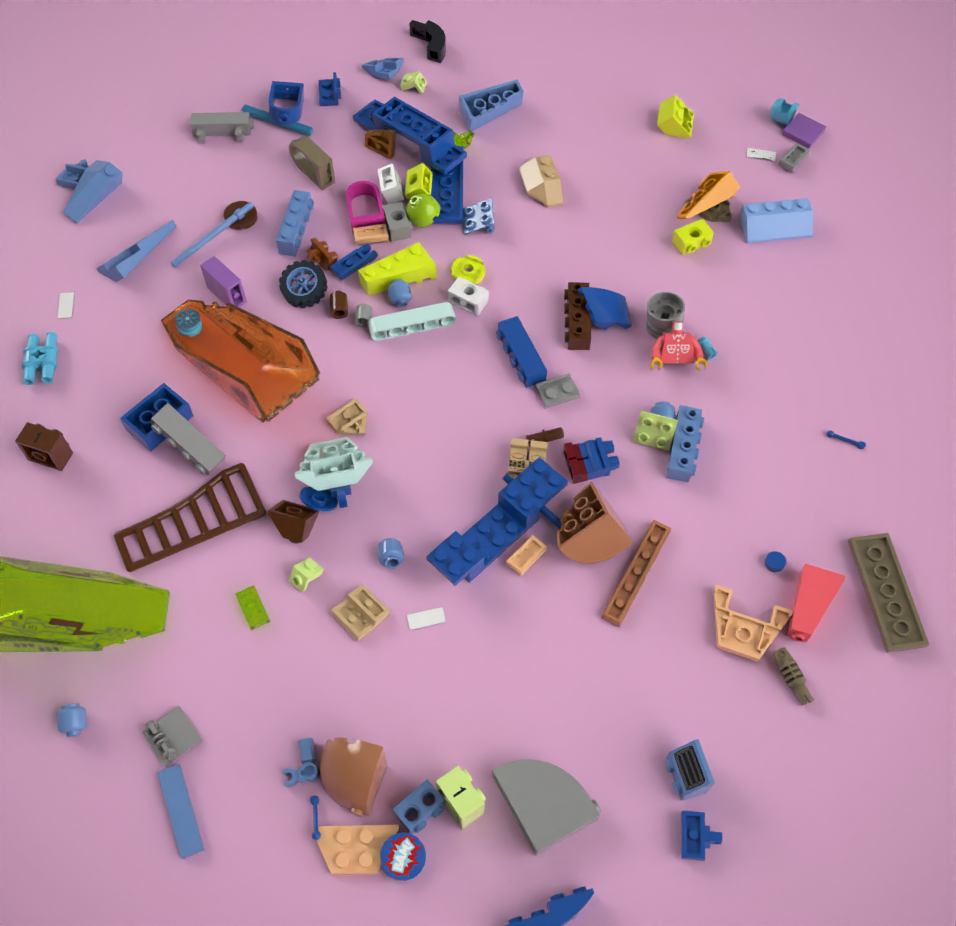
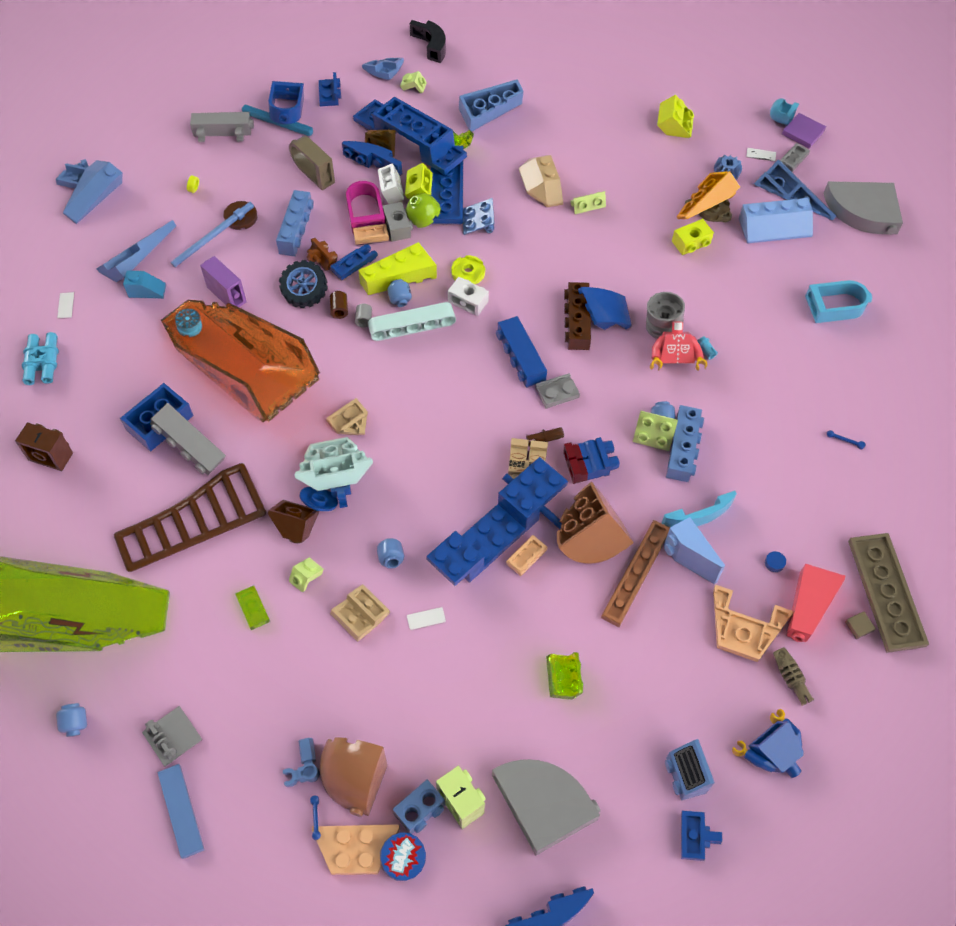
none -> dark azure slope [123,271,166,299]
none -> neon yellow tile [187,175,199,193]
none -> blue slope [342,141,403,176]
none -> clear neon green bracket [546,652,583,700]
none -> yellowish green hinge [571,191,606,214]
none -> medium azure slope [662,491,737,527]
none -> light blue slope [664,517,725,584]
none -> medium blue gear [714,155,742,180]
none -> torso [732,709,804,778]
none -> medium blue wedge [754,160,837,220]
none -> medium azure window [805,280,872,323]
none -> light grey brick [824,181,903,235]
none -> dark tan tile [845,612,876,639]

